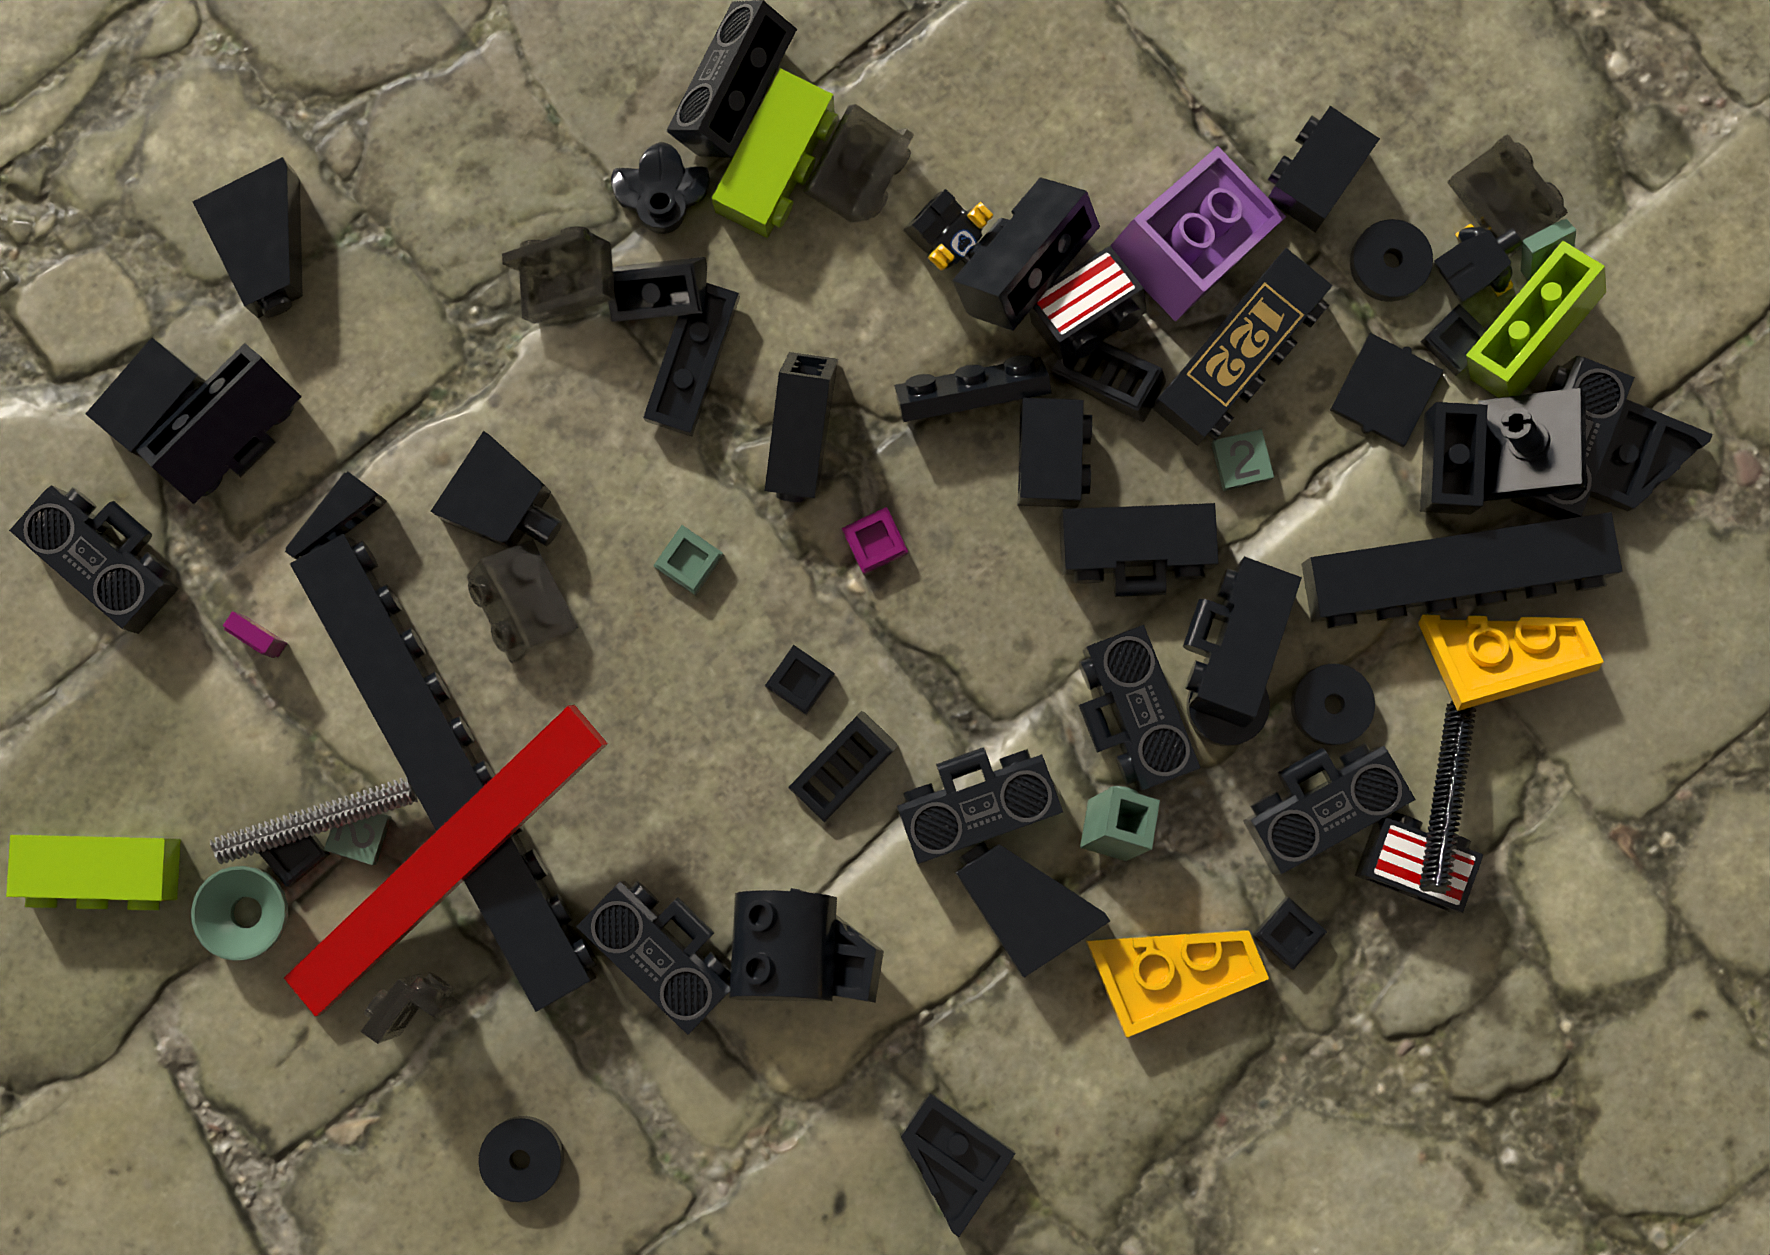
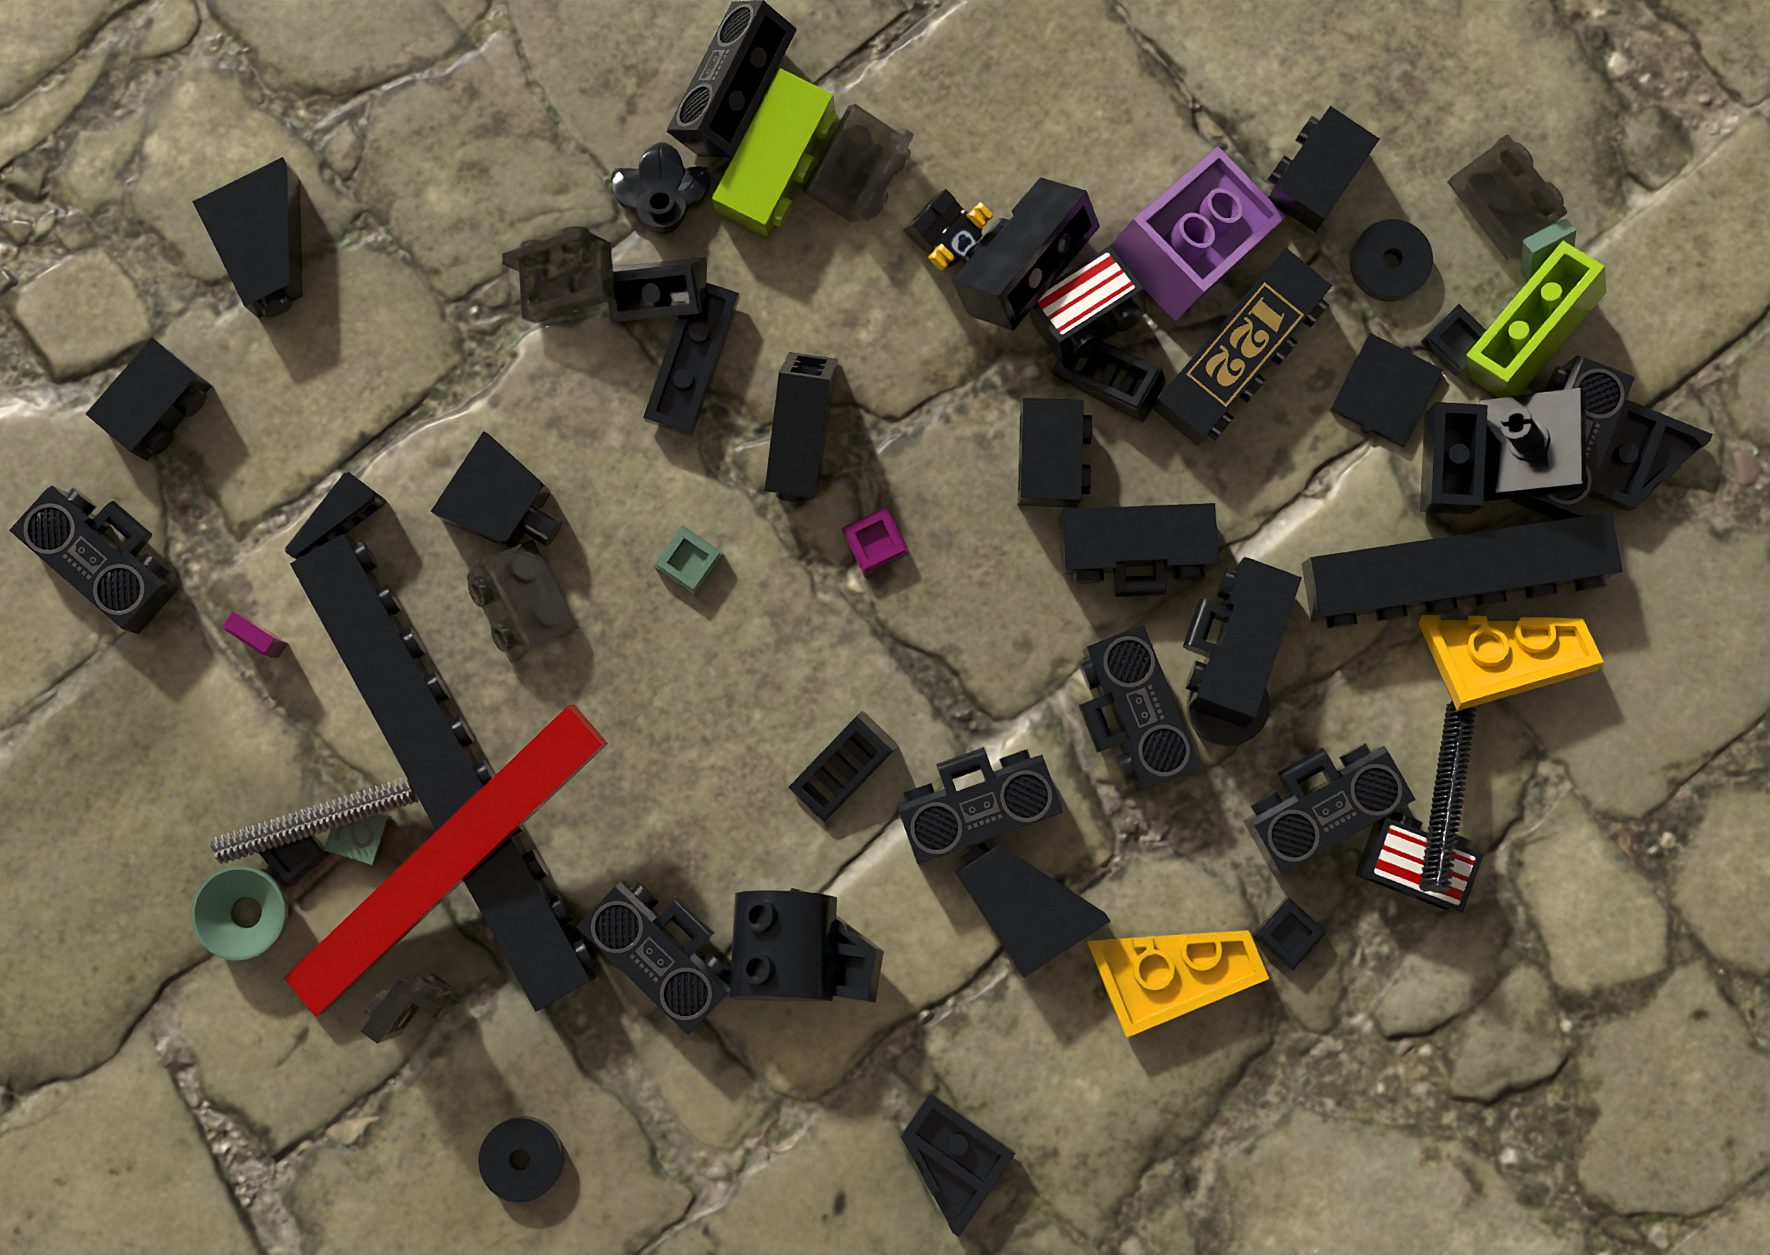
lime brick [6,835,181,910] -> none
black piece [136,343,302,504] -> none
black tile [765,645,835,716] -> none
black plate [894,355,1052,423] -> none
sand green brick [1080,786,1160,861] -> none
sand green tile [1211,429,1274,491] -> none
black piece [1291,664,1375,745] -> none
black piece [1434,224,1523,304] -> none

